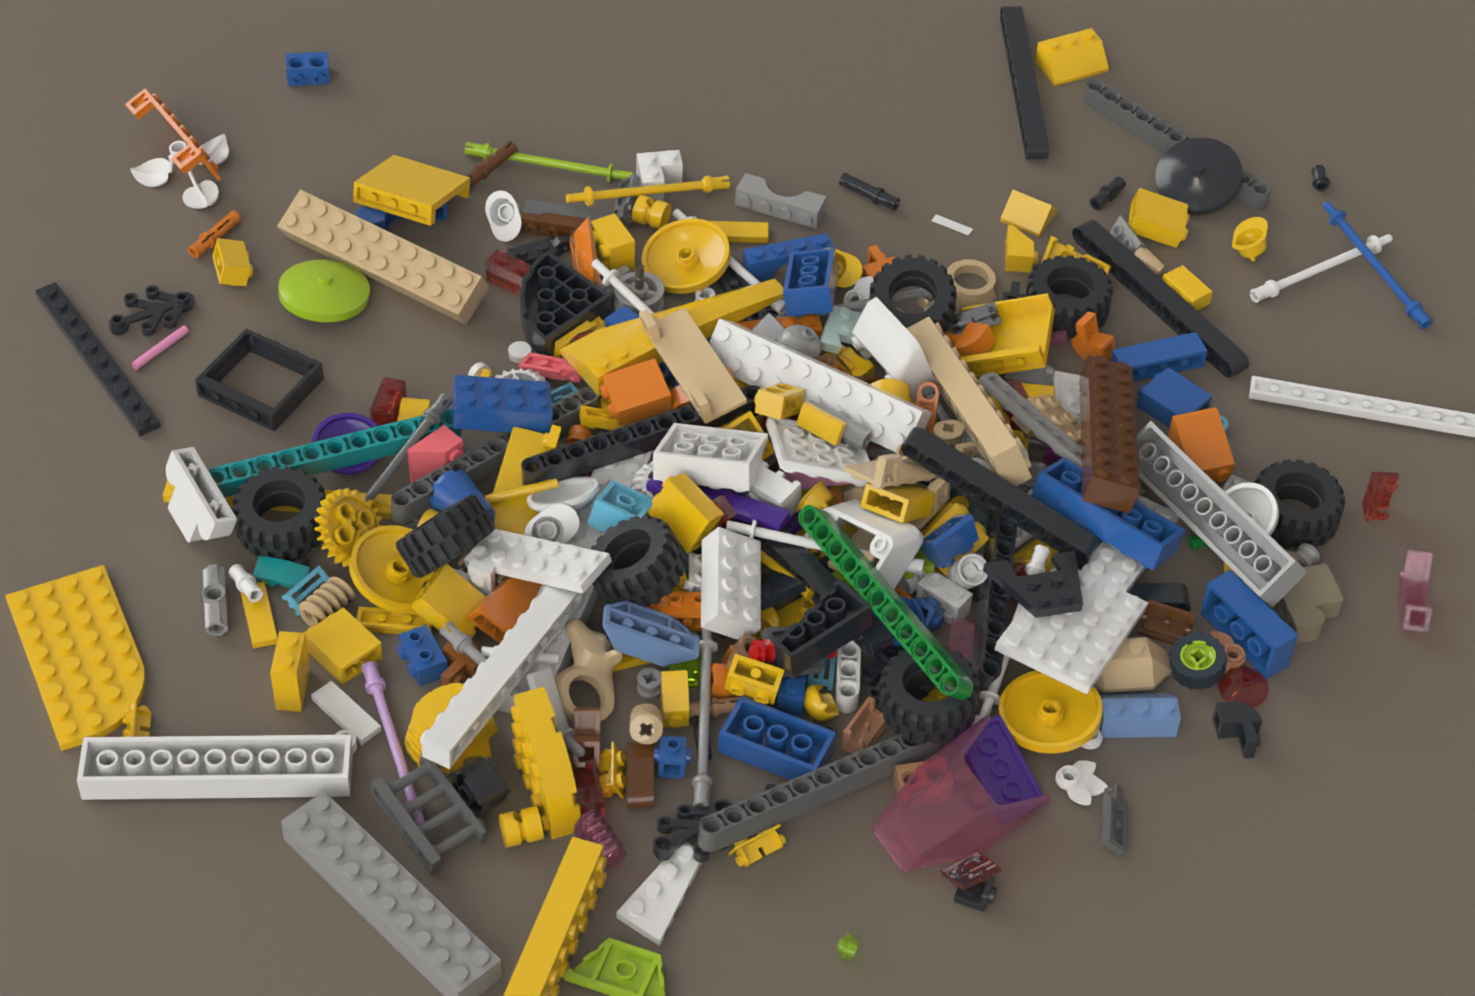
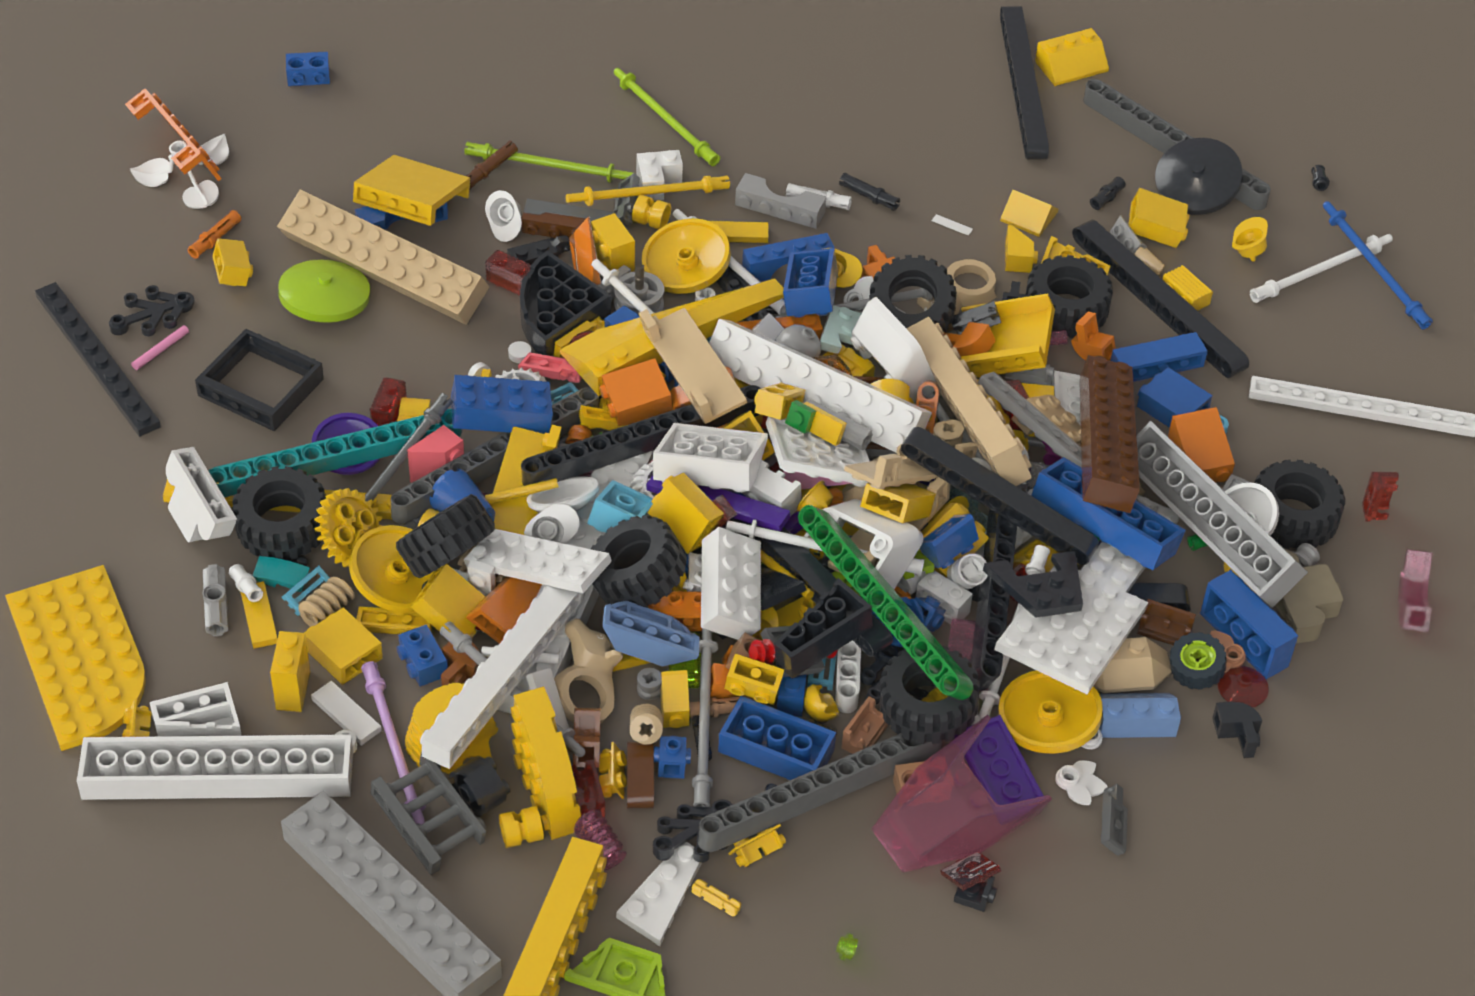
none -> white wedge [150,682,241,737]
none -> lime bar [614,68,720,167]
none -> yellow axle [691,879,741,916]
none -> green plate [785,400,816,434]
none -> white pin [786,183,852,210]

